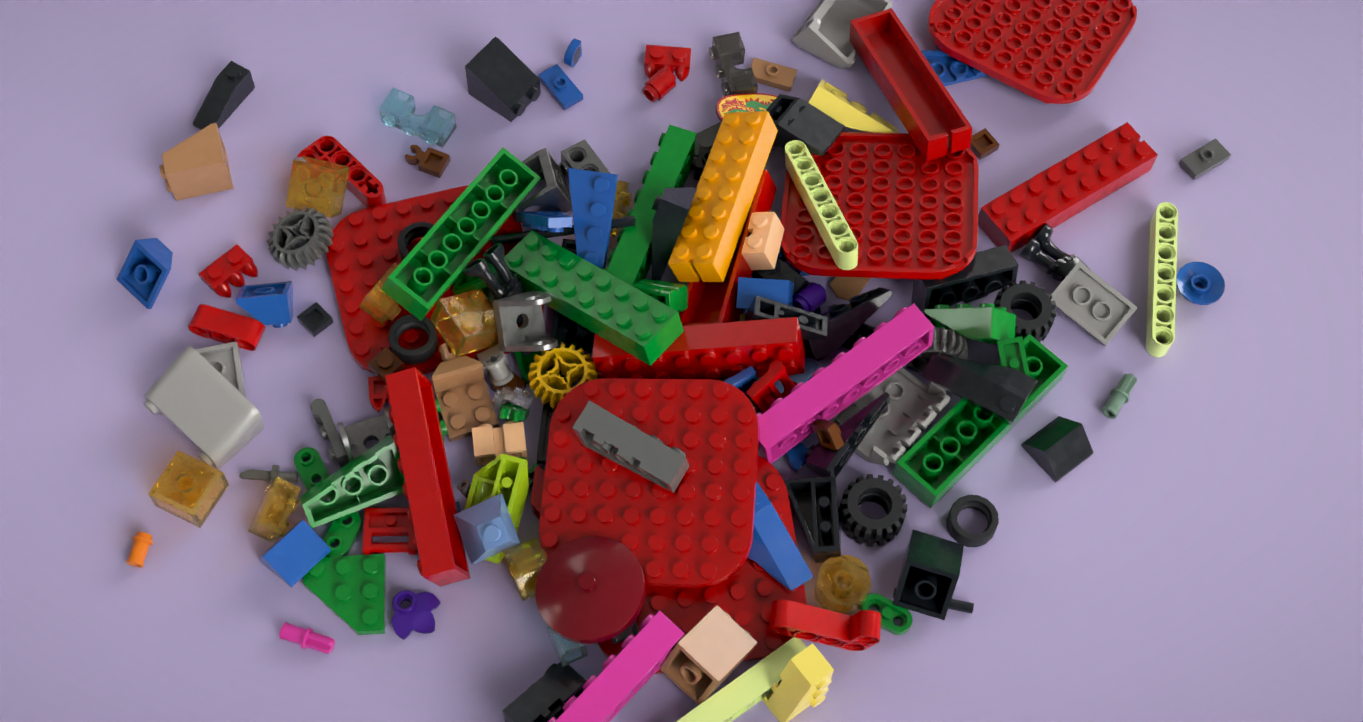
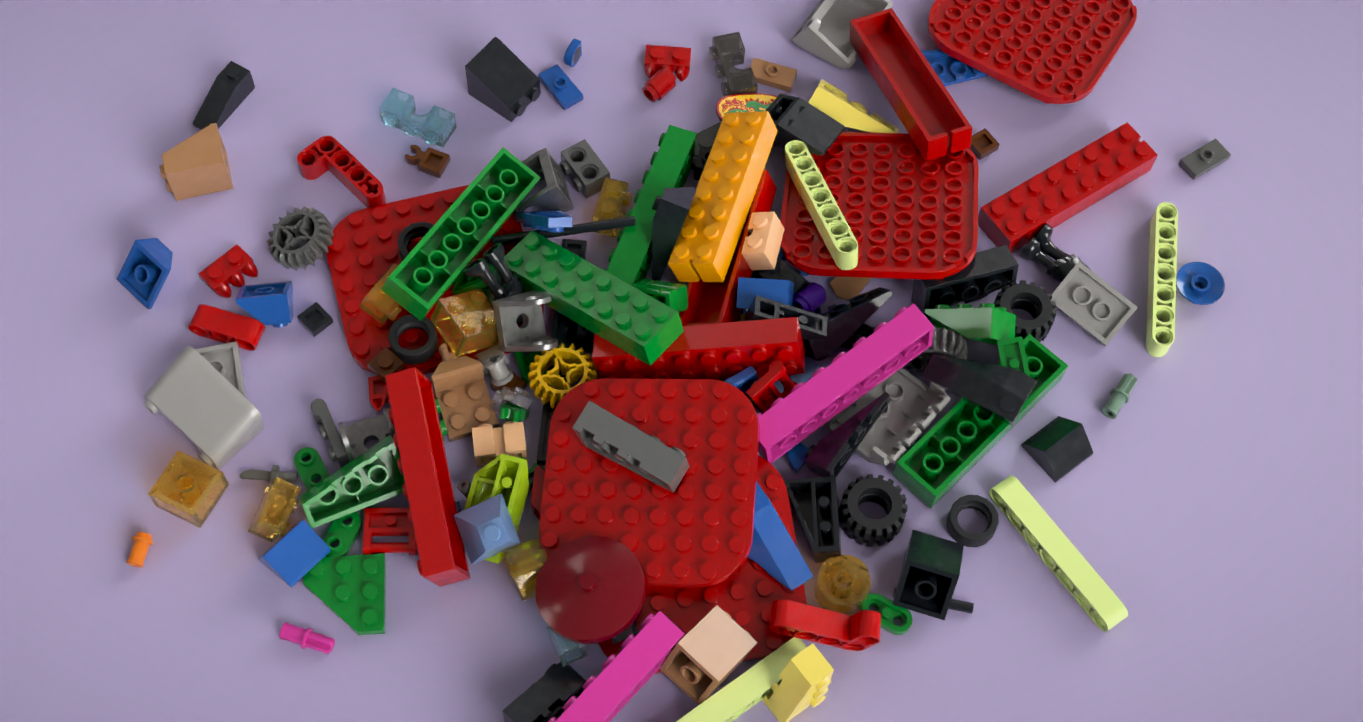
clear yellow brick [286,156,349,218] -> none
dark purple plate [391,590,441,640] -> none
blue wing [568,168,618,270] -> none
reddish brown plate [812,419,844,450] -> none
none -> yellowish green beam [989,475,1128,632]

